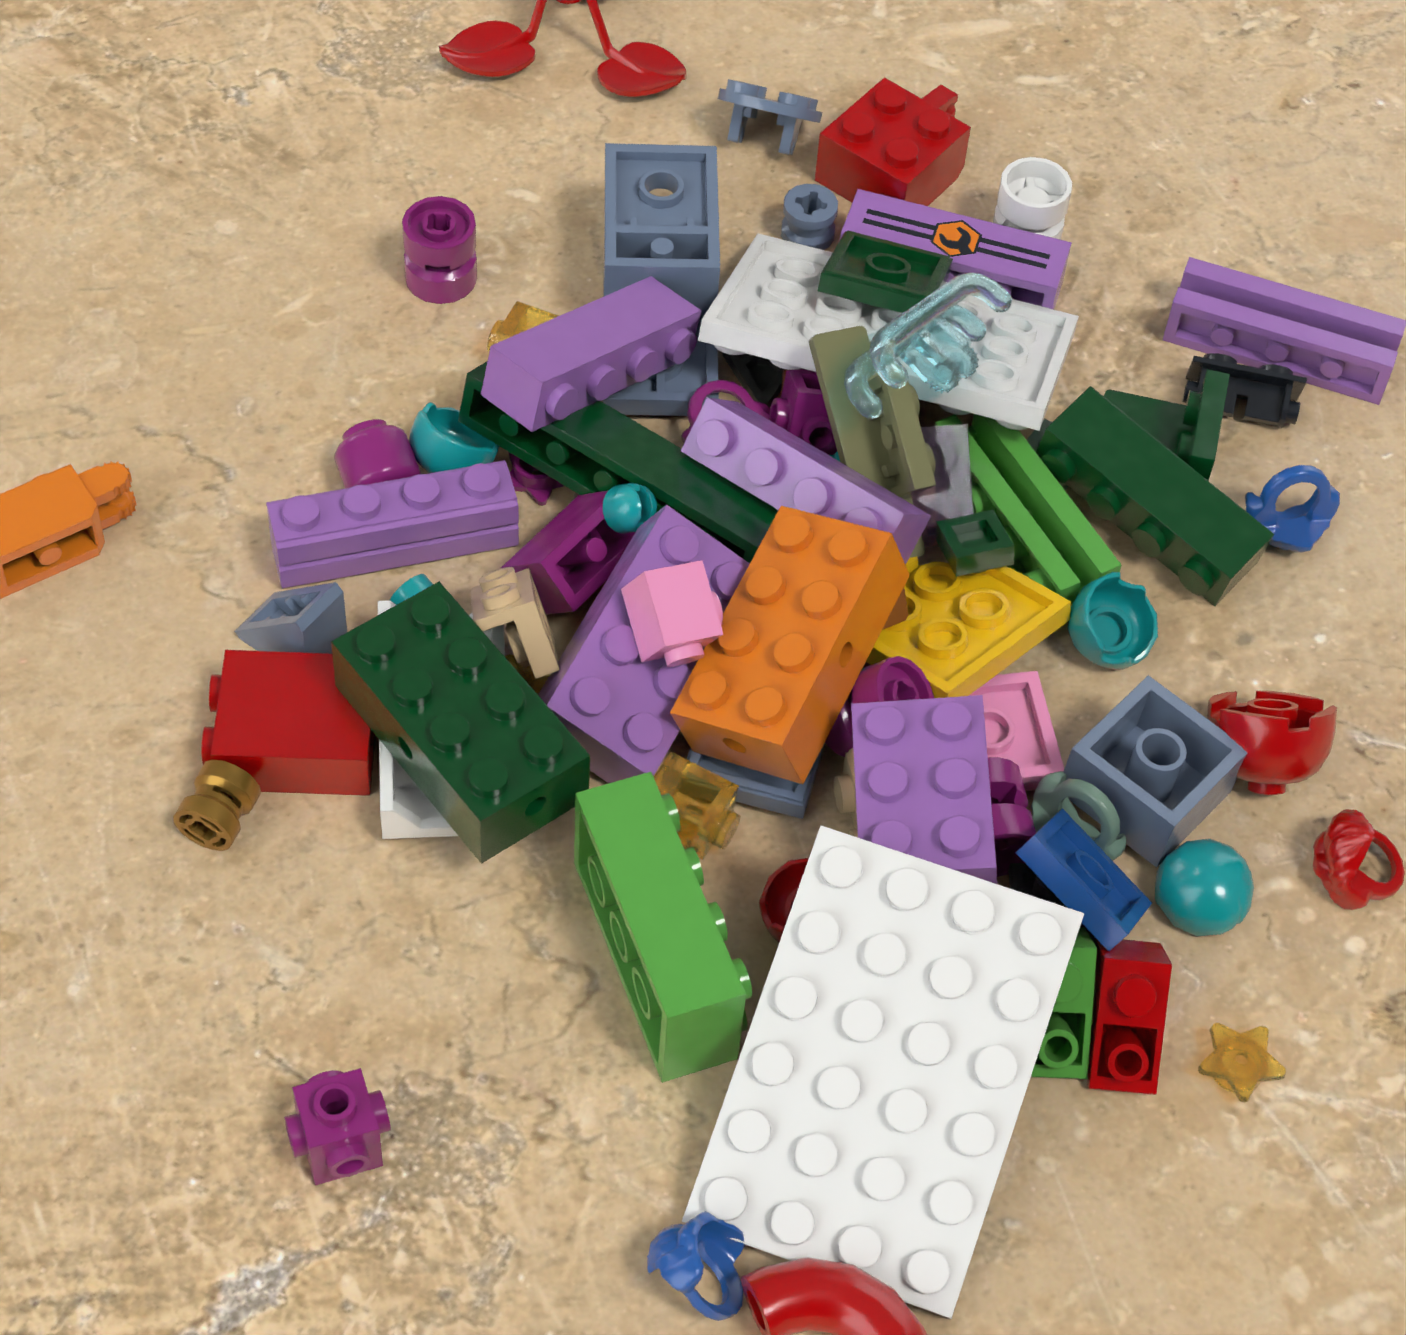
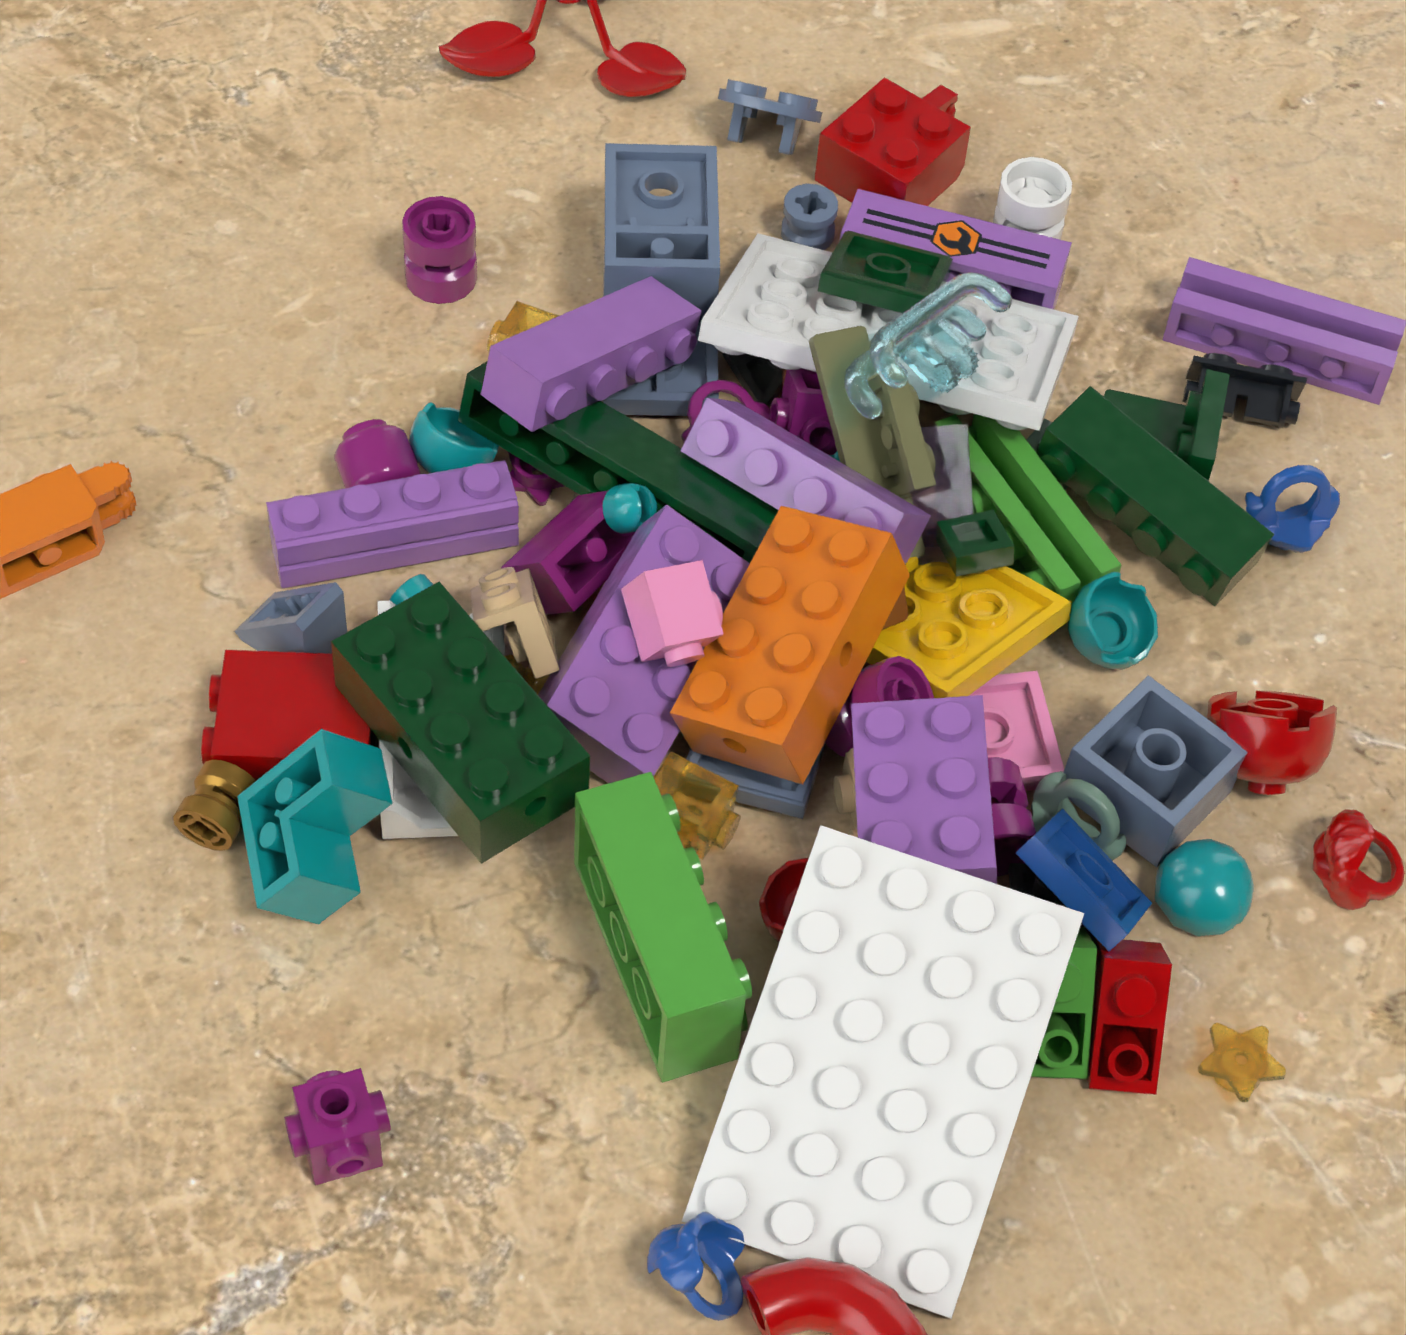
none -> teal brick [237,729,393,924]

